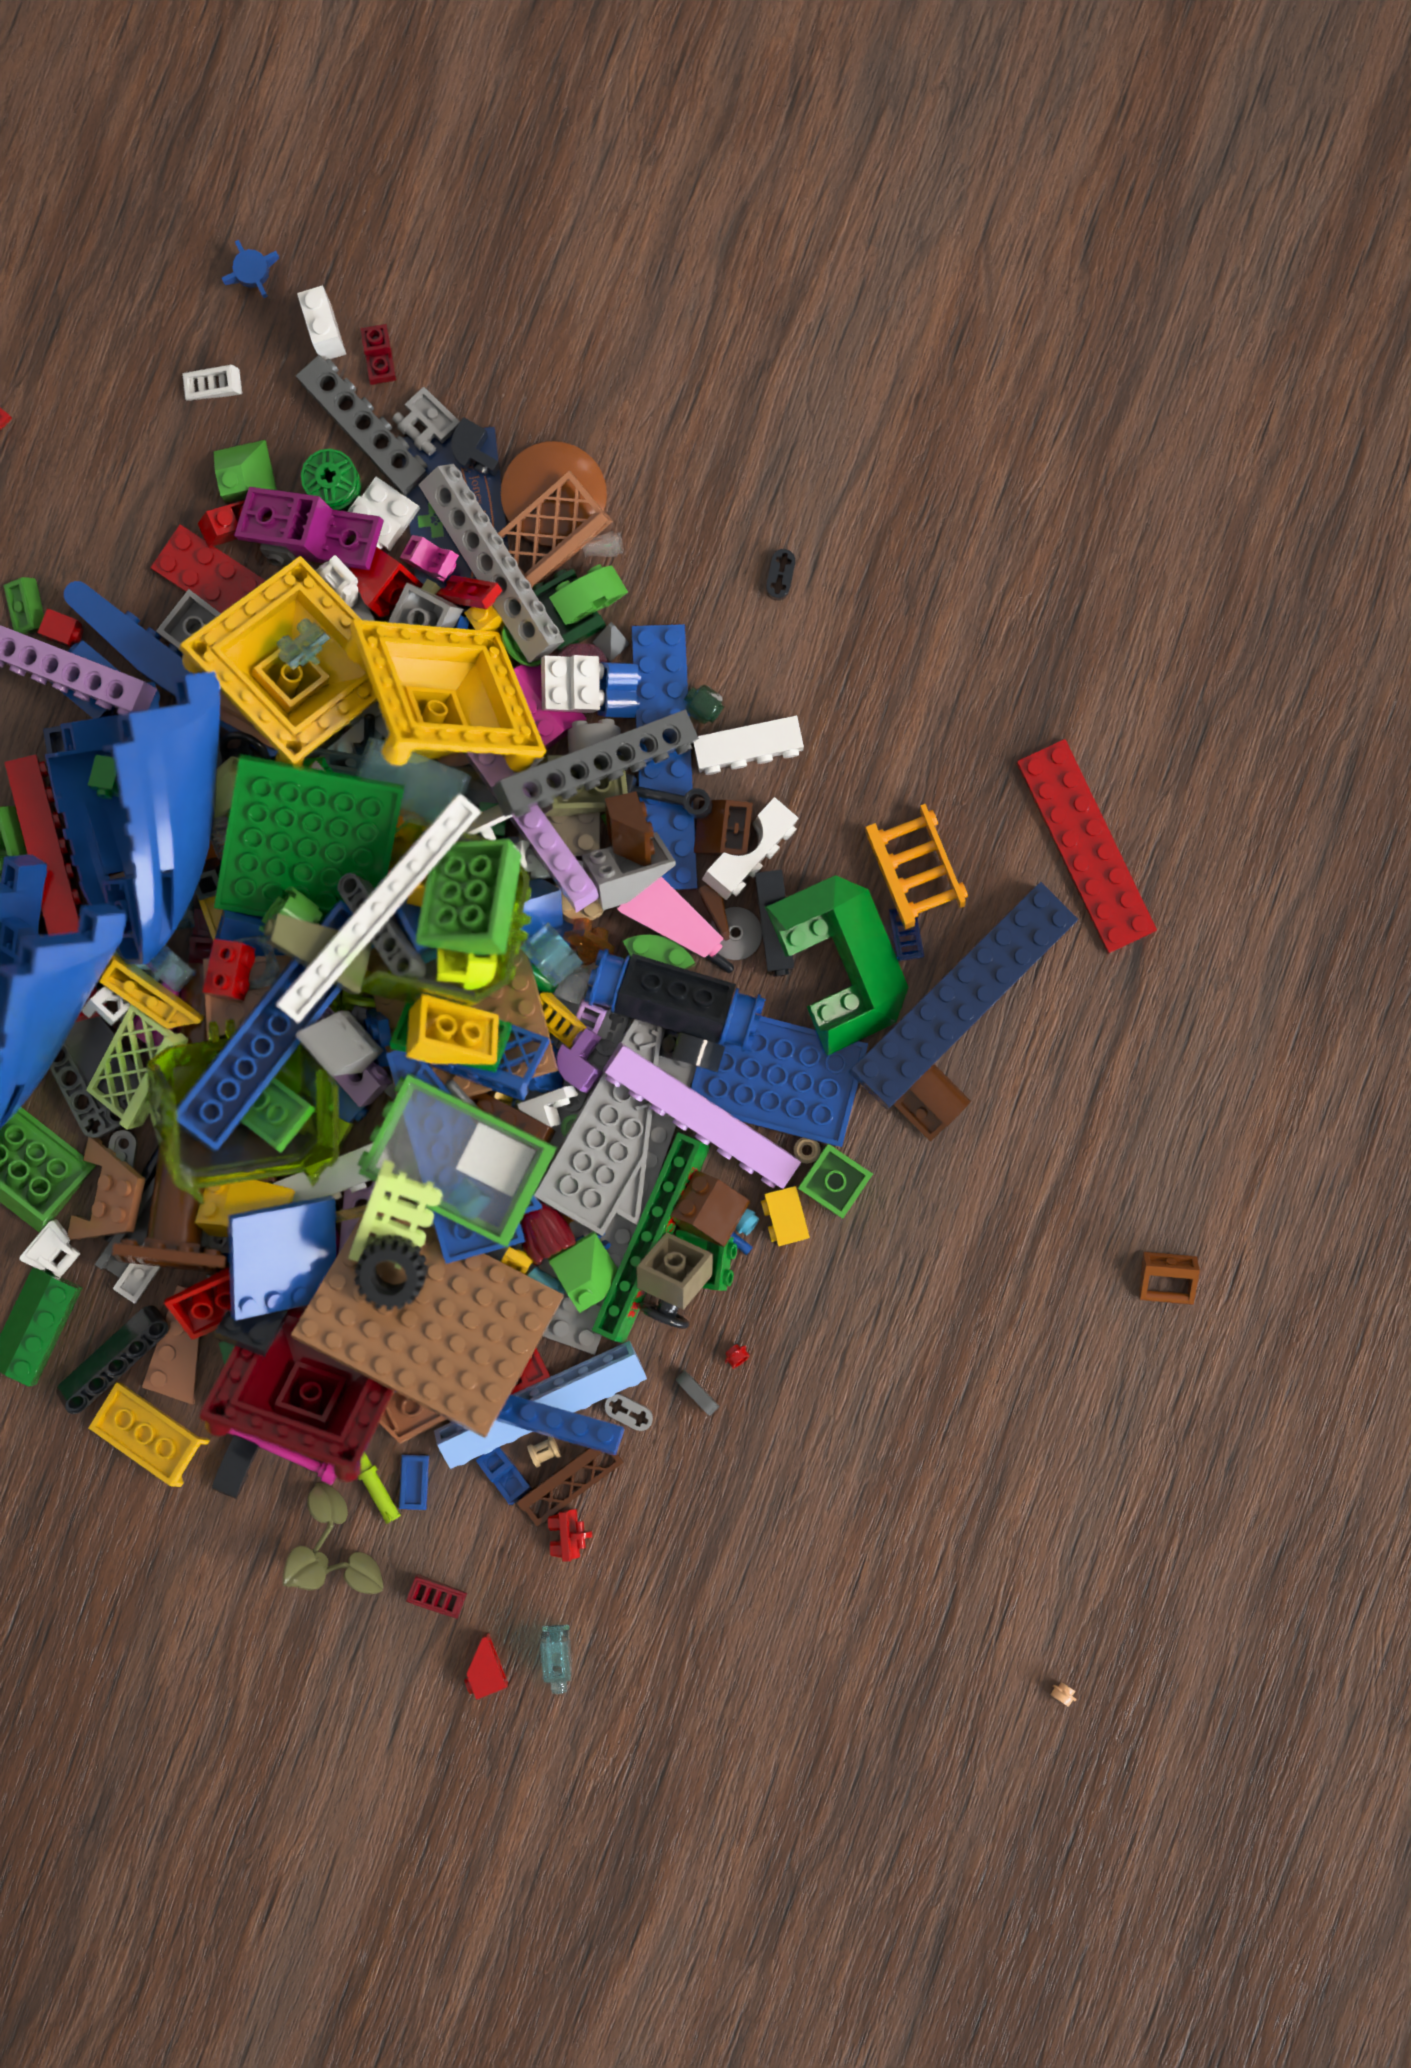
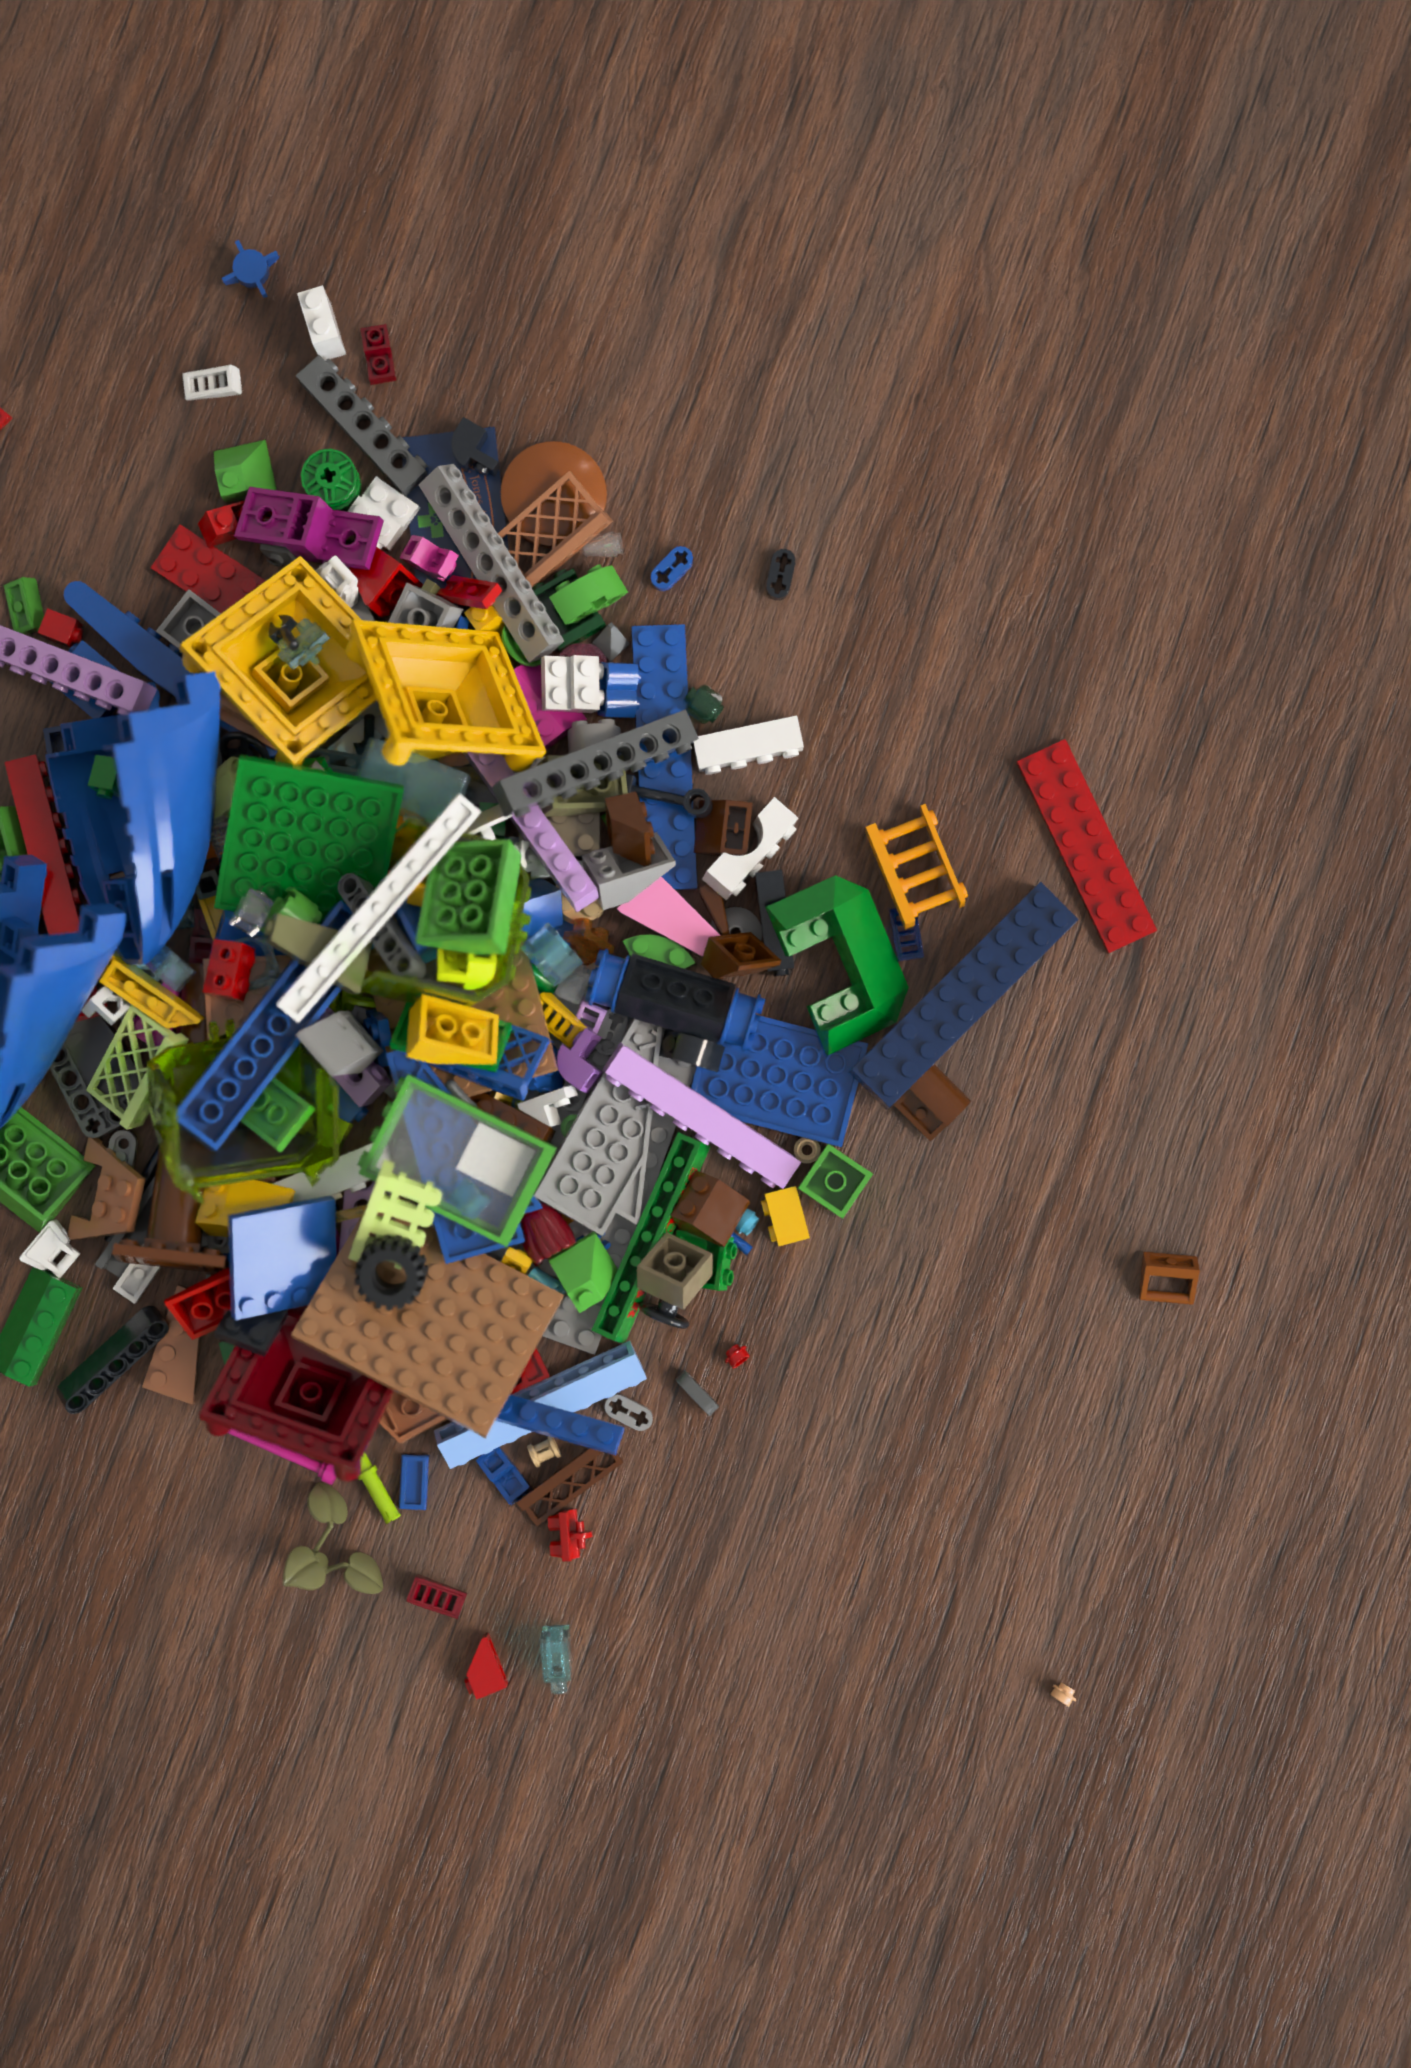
yellow plate [89,1382,210,1487] -> none
black slope [212,1435,260,1499] -> none
light grey plate [392,387,460,456] -> none
none -> clear brick [229,888,274,937]
none -> black bar [269,615,299,651]
none -> blue beam [651,546,693,591]
none -> reddish brown slope [701,932,782,979]

